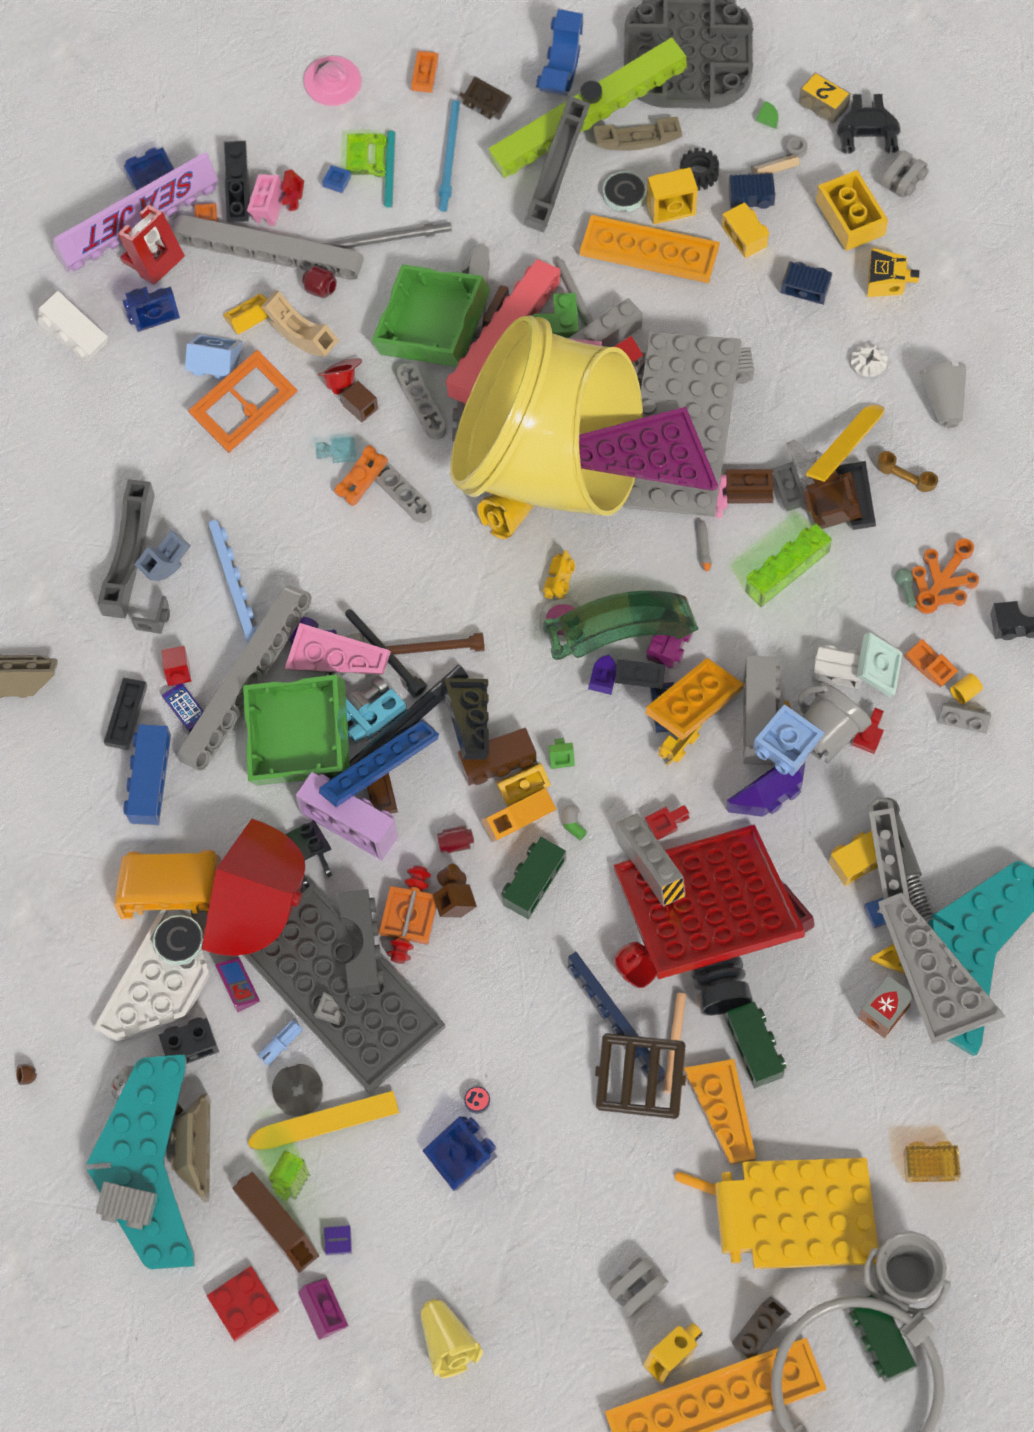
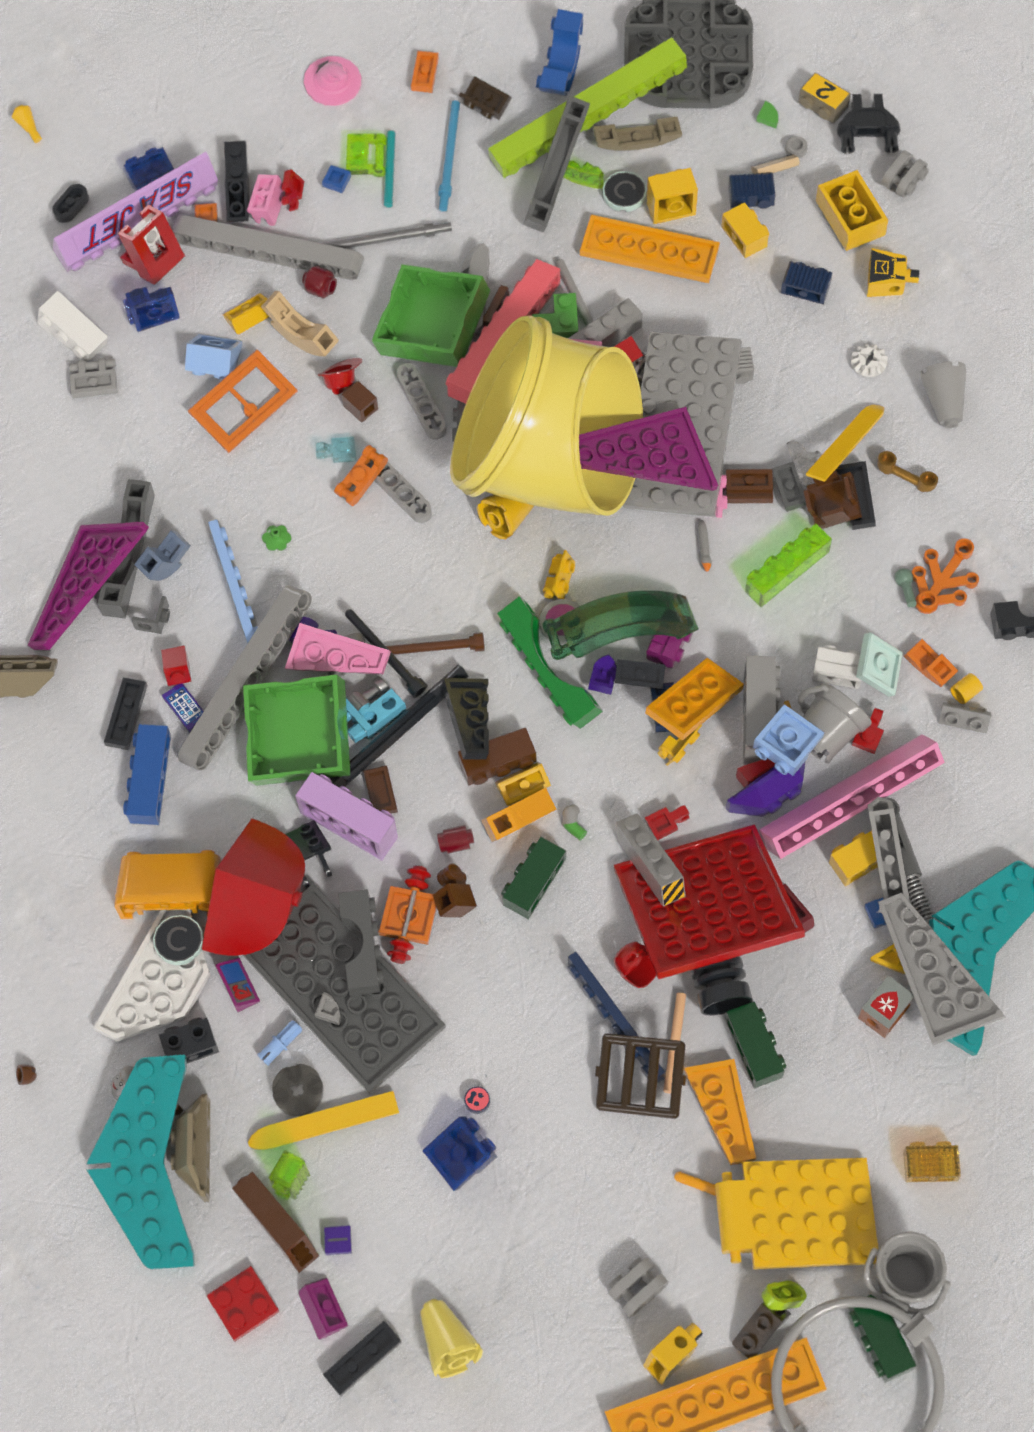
light grey brick [96,1182,158,1229] -> none
blue tile [319,720,439,807] -> none
bright green tile [548,738,575,769] -> none
black tile [580,81,603,104] -> none
black tyre [680,148,719,191] -> none
none -> yellow cone [12,105,42,143]
none -> magenta wing [27,522,149,650]
none -> black plate [52,184,89,223]
none -> light grey plate [69,357,118,398]
none -> bright green plant [262,525,292,551]
none -> black plate [323,1321,402,1397]
none -> green arch [497,596,603,729]
none -> clear neon green slope [564,160,604,189]
none -> red slope [736,759,775,788]
none -> bright pink brick [759,734,945,859]
none -> lime plate [761,1280,807,1311]

